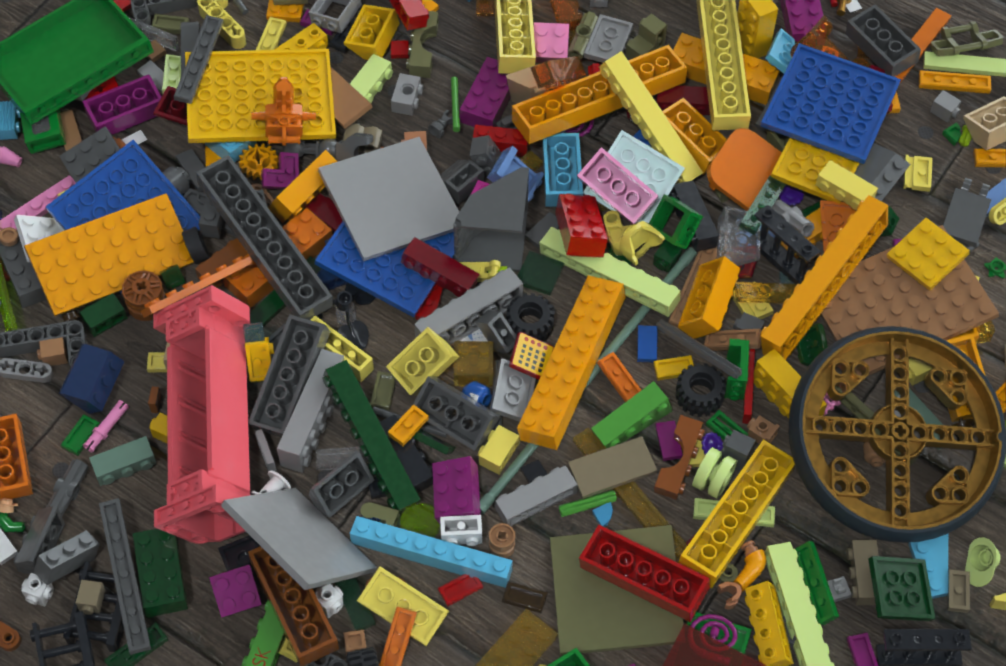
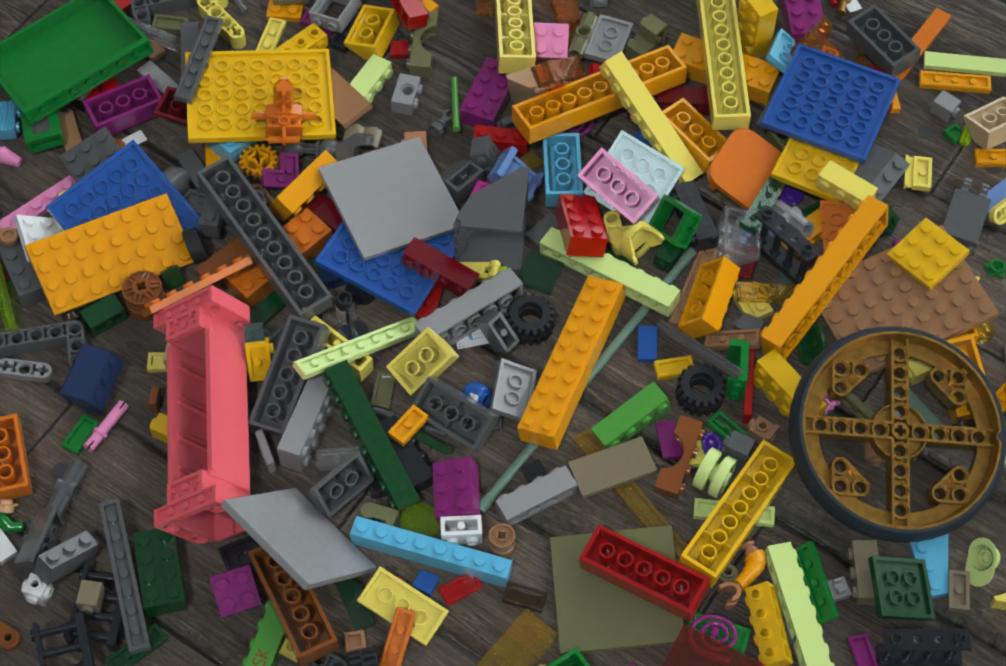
medium nougat brick [37,337,68,366] -> none
sand green brick [89,436,157,486] -> none
yellowish green tile [162,54,181,95] -> none
white hose [250,471,291,495] -> none
white brick [314,584,344,619] -> none
clear yellow brick [454,341,493,387] -> none
light yellow brick [477,425,519,475] -> none
yellow tile [509,332,554,380] -> none
bright green axle [559,490,617,517] -> none
dark azure tile [592,502,613,527] -> none
orange tile [597,352,641,402] -> none
olive bar [931,21,1003,56] -> none
none -> yellowish green tile [292,317,418,380]
none -> blue tile [412,569,440,597]

